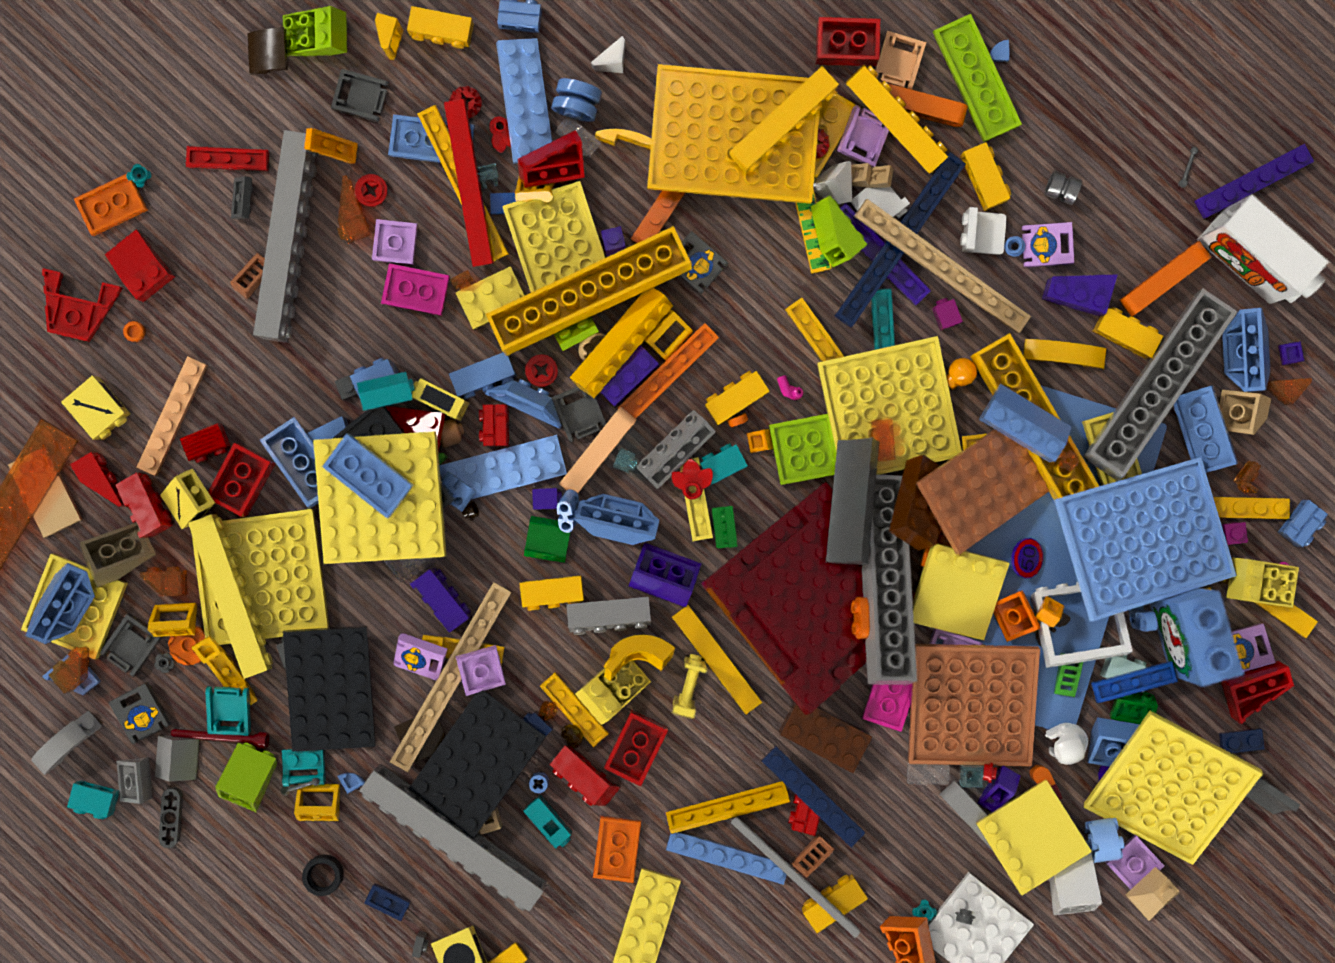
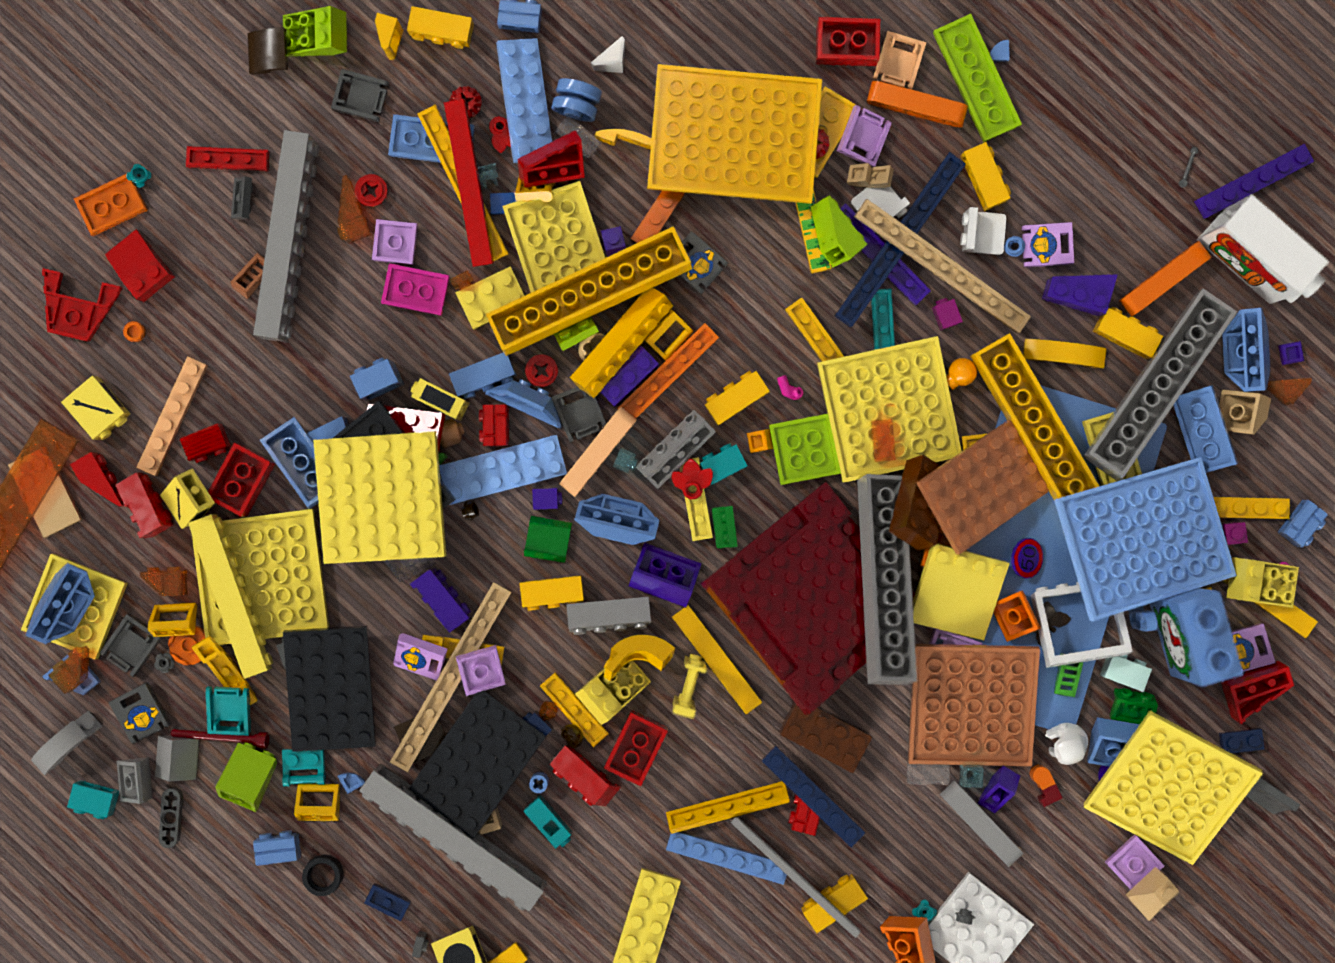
dark tan slope [80,522,156,587] -> none
dark grey hinge [281,778,320,796] -> none
light orange plate [304,128,358,164] -> none
medium blue plate [322,433,414,519] -> none
dark grey plate [334,374,358,400] -> none
teal brick [357,372,415,411] -> none
medium blue piece [442,471,477,512] -> none
medium blue piece [557,489,579,533] -> none
orange tile [593,816,641,883] -> none
orange tile [727,413,749,428] -> none
yellow brick [729,66,839,173] -> none
nougat slope [791,833,835,878] -> none
white slope [813,161,852,205] -> none
dark grey arch [826,437,879,565] -> none
yellow brick [846,65,948,174] -> none
orange plate [851,597,870,639] -> none
dark pink plate [862,683,912,732] -> none
light yellow plate [976,780,1092,896] -> none
medium blue slope [979,384,1072,463] -> none
red plate [983,762,997,783] -> none
light orange slope [1036,596,1065,627] -> none
flat silver wheel [1044,170,1082,205] -> none
white slope [1049,853,1102,915] -> none
clear orange plate [1058,450,1079,471] -> none
light blue brick [1084,818,1124,863] -> none
blue tile [1091,661,1178,703] -> none
clear orange bracket [1233,461,1261,494] -> none
none -> medium blue brick [253,830,301,866]

